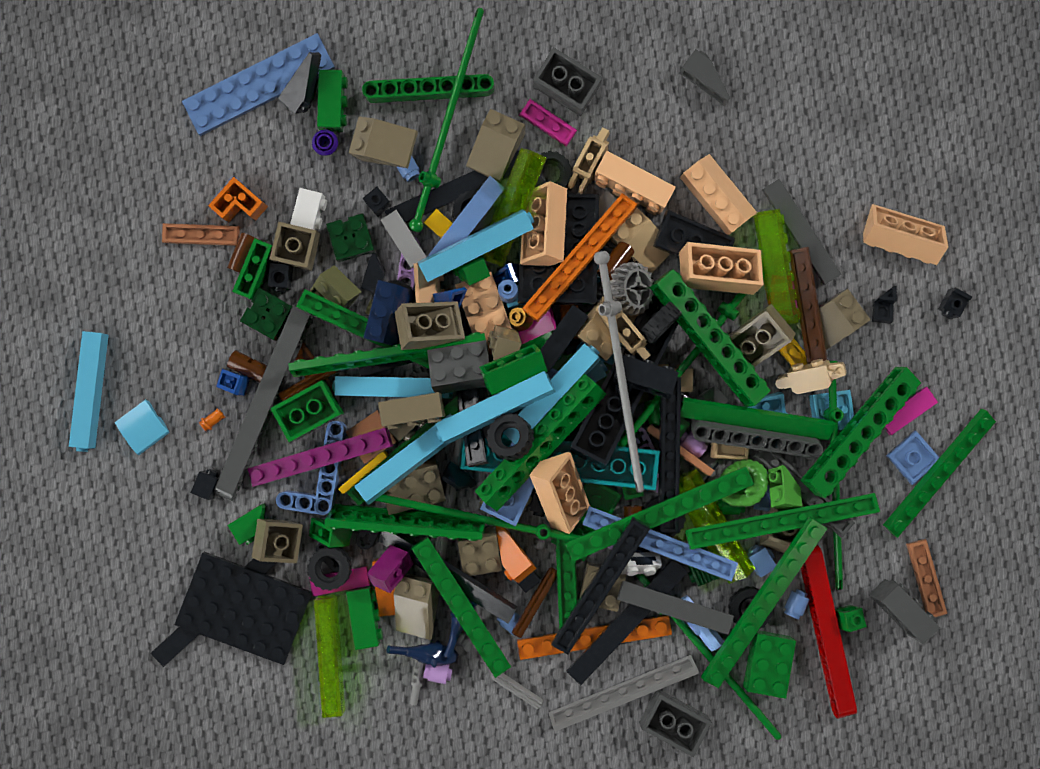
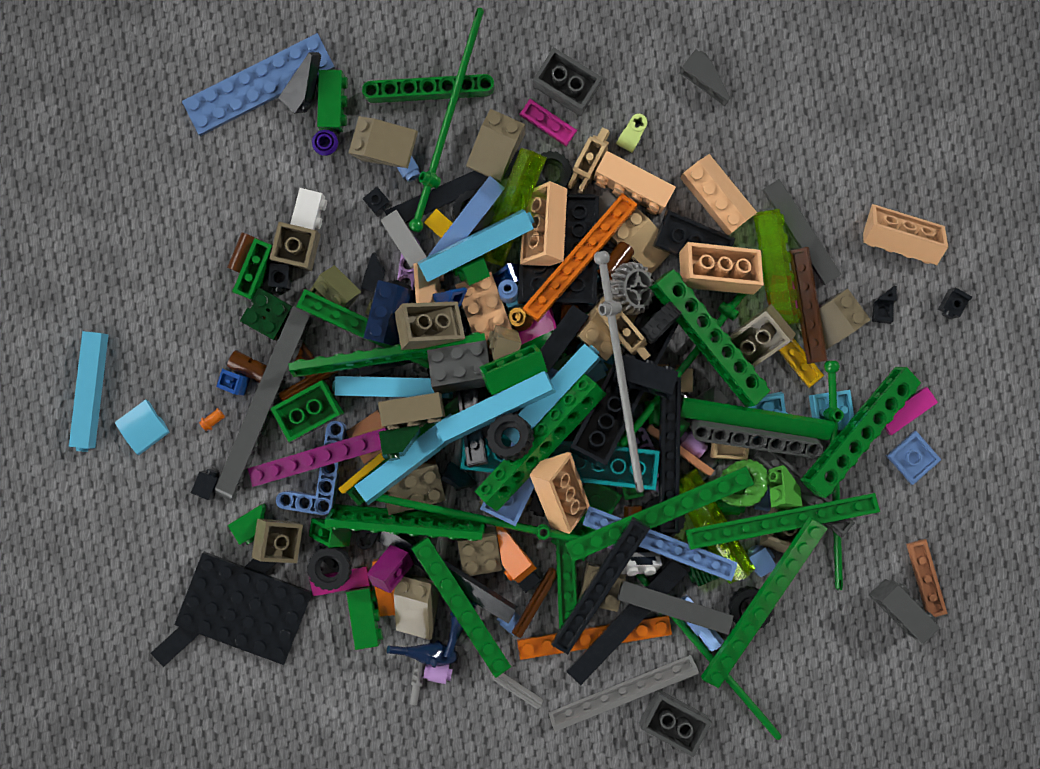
nougat tile [162,223,240,246] -> none
orange brick [208,177,268,222] -> none
clear neon green brick [314,595,345,718] -> none
dark green piece [326,213,375,262] -> none
green brick [743,630,796,699] -> none
tan hinge [775,359,847,394] -> none
medium blue brick [784,589,810,620] -> none
red beam [801,545,857,719] -> none
green brick [835,605,867,632] -> none
green plate [883,409,996,538] -> none
none -> dark green slope [379,425,421,461]
none -> yellowish green piece [616,114,647,153]

